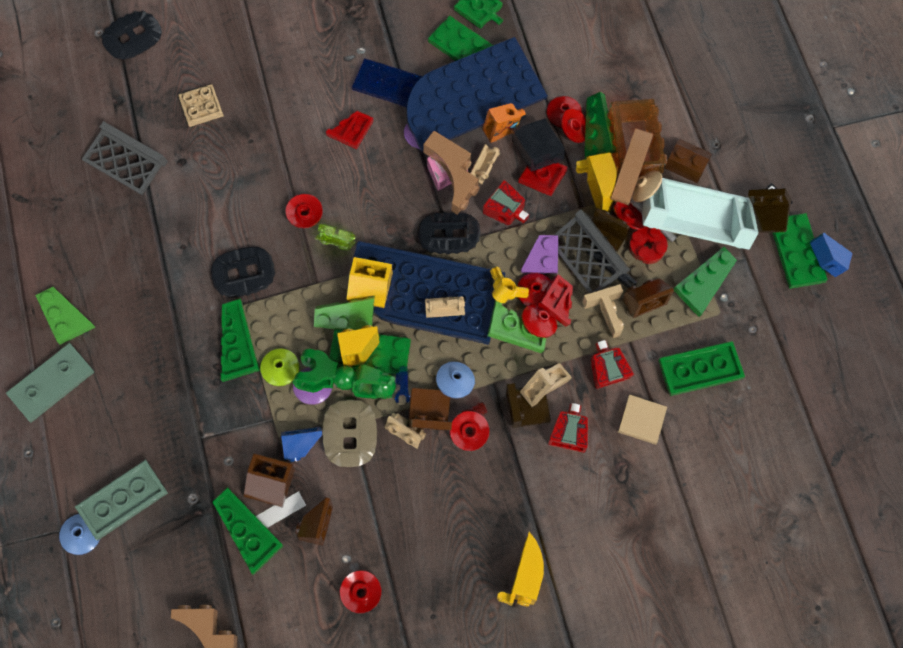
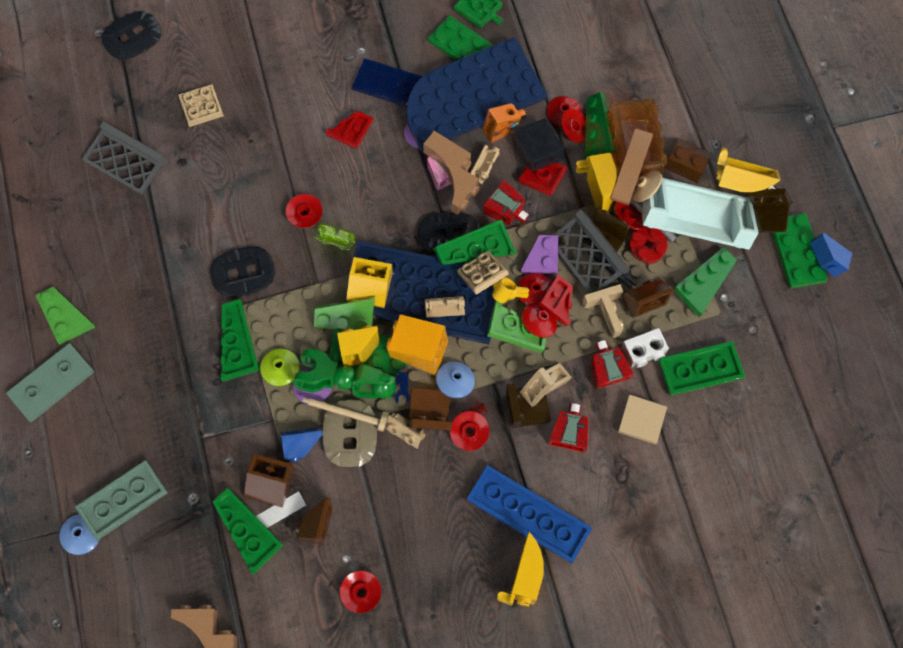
none -> tan piece [303,398,389,432]
none -> light orange slope [386,314,448,375]
none -> green wing [433,219,516,266]
none -> tan tile [457,251,509,295]
none -> blue plate [466,465,592,564]
none -> white brick [621,328,669,368]
none -> yellow piece [716,148,781,192]

